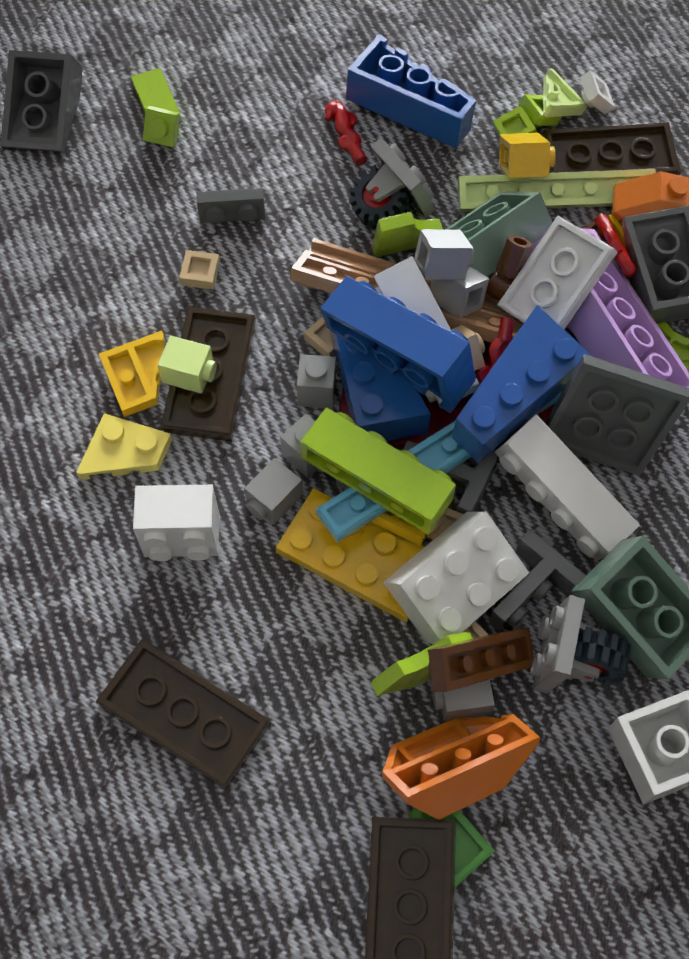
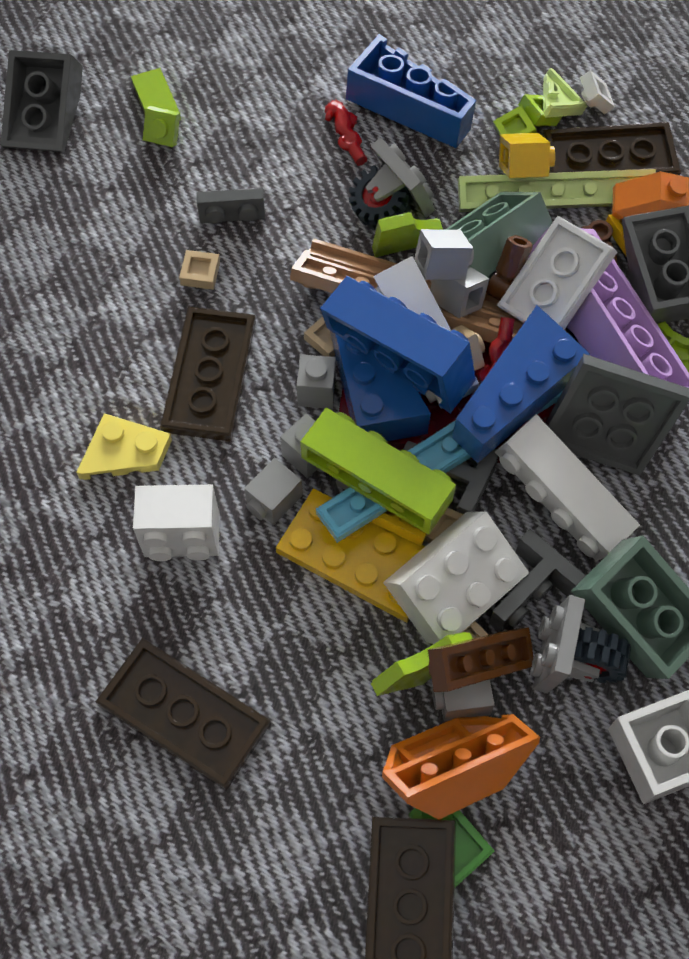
yellow wing [99,331,165,417] -> none
yellowish green brick [158,335,217,394] -> none
red animal [594,214,636,277] -> none

